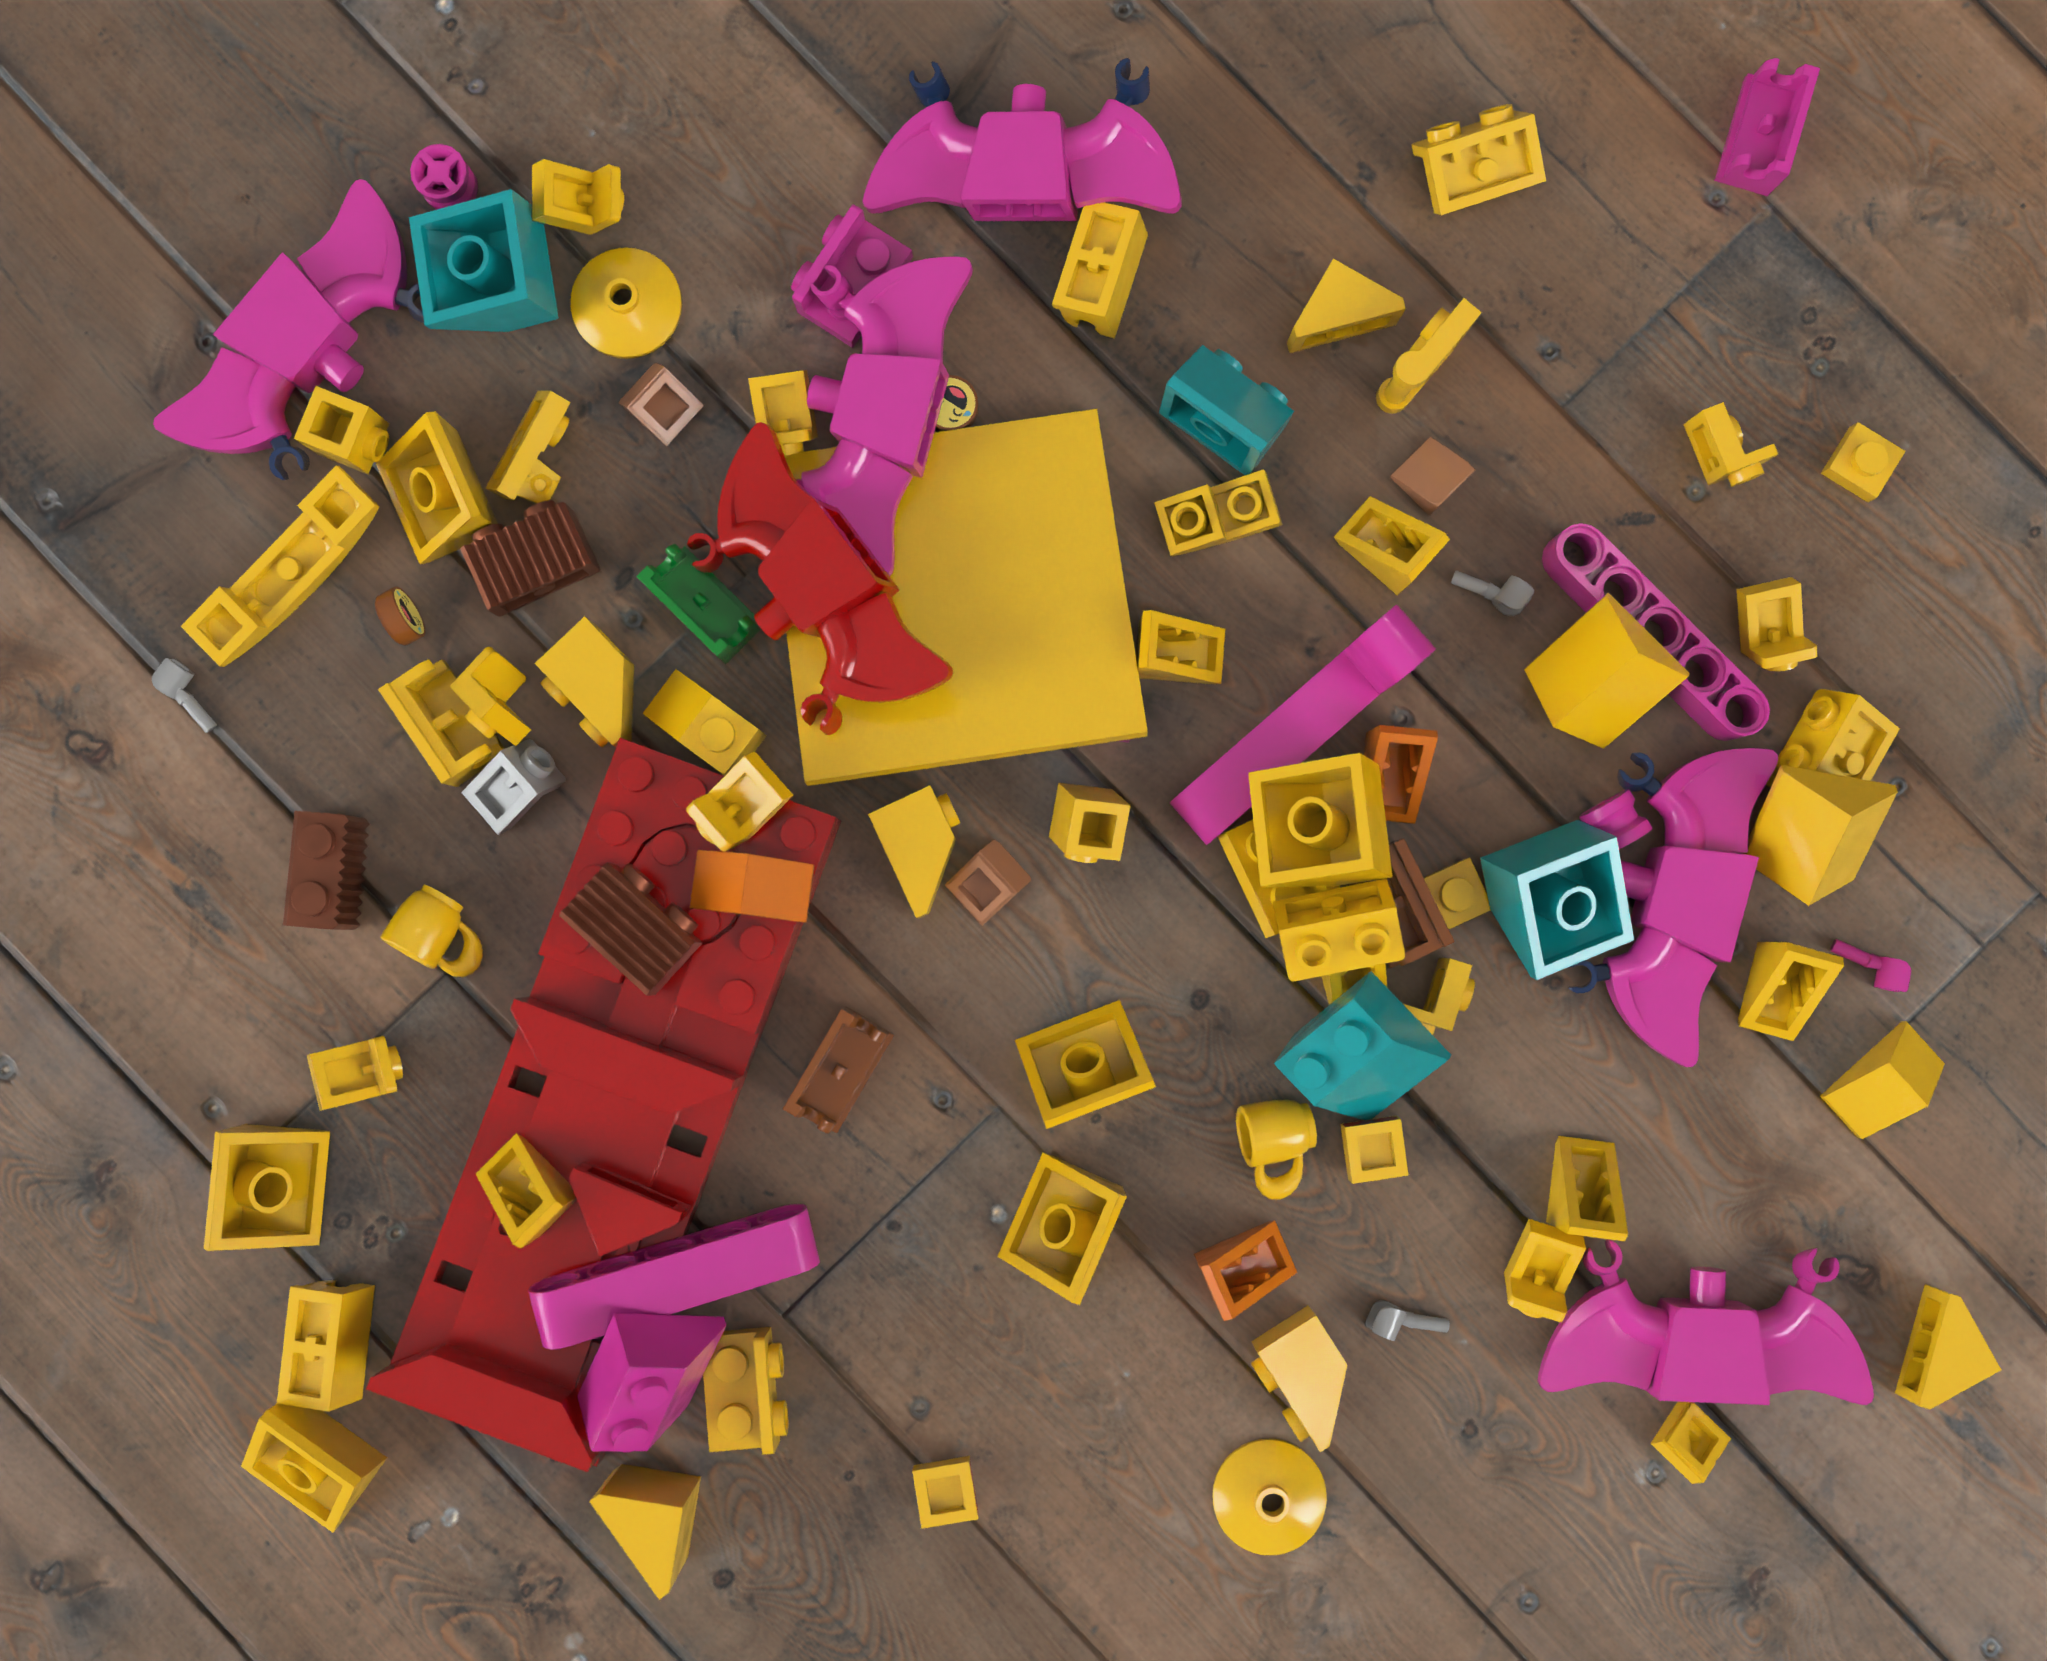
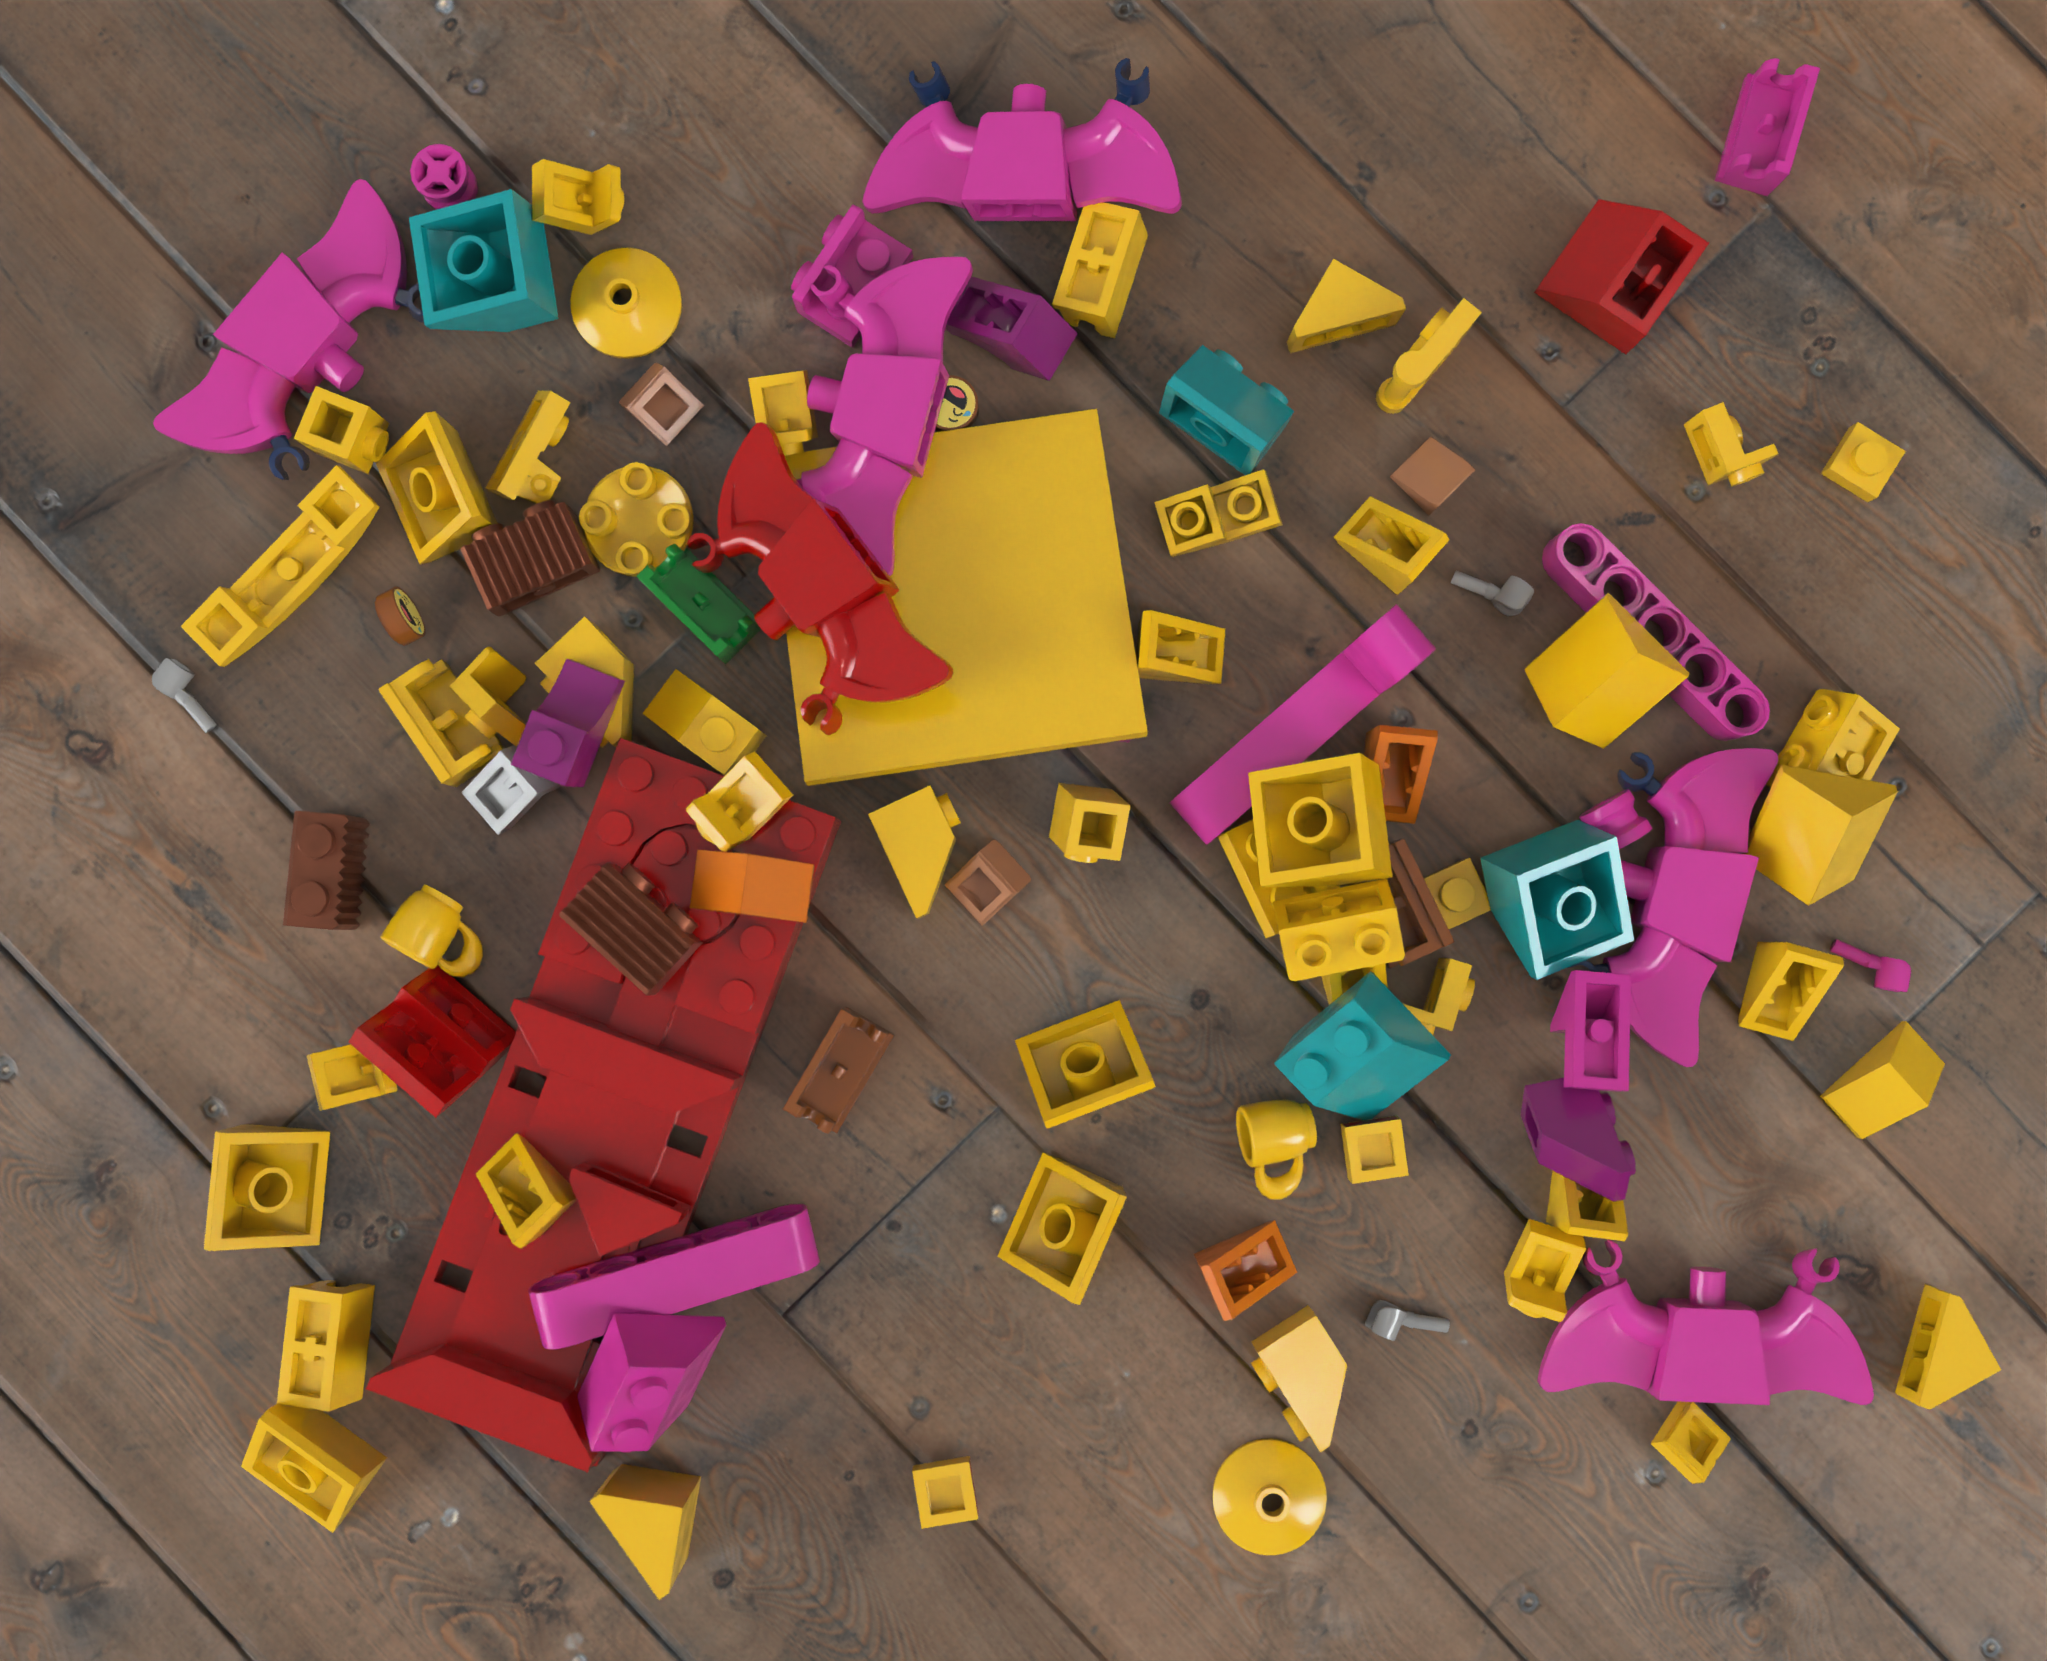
yellow bracket [703,1327,789,1455] -> none
yellow bracket [1411,104,1546,215] -> none
yellow bracket [1737,577,1818,671] -> none
none -> red slope [349,965,516,1118]
none -> magenta arch [510,658,625,788]
none -> yellow dish [579,462,694,577]
none -> magenta arch [945,276,1078,381]
none -> magenta slope [1521,1078,1636,1202]
none -> red slope [1534,199,1709,355]
none -> dark pink slope [1550,970,1631,1092]

